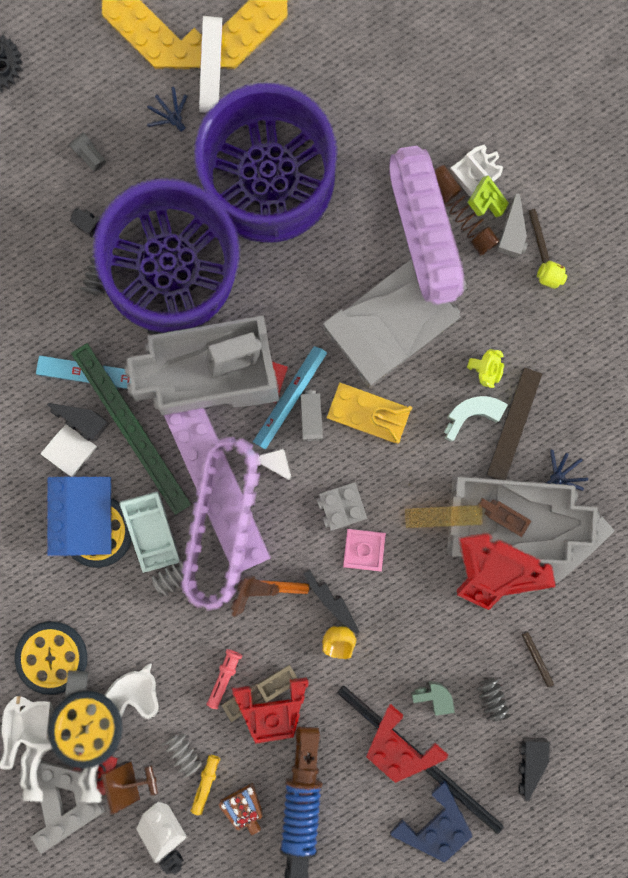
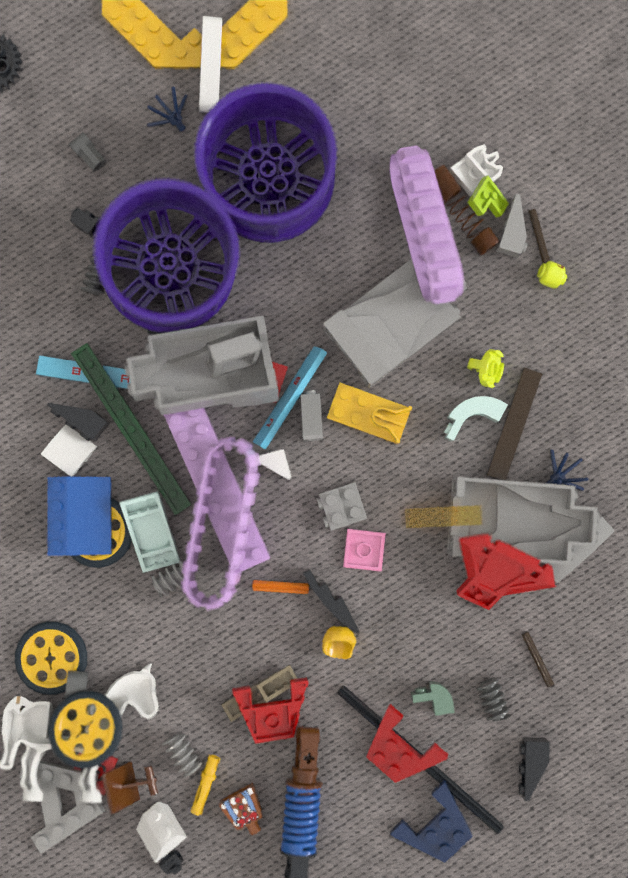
coral pin [206,649,242,709] -> none
reddish brown plate [231,575,280,617] -> none
reddish brown hinge [477,498,531,537] -> none

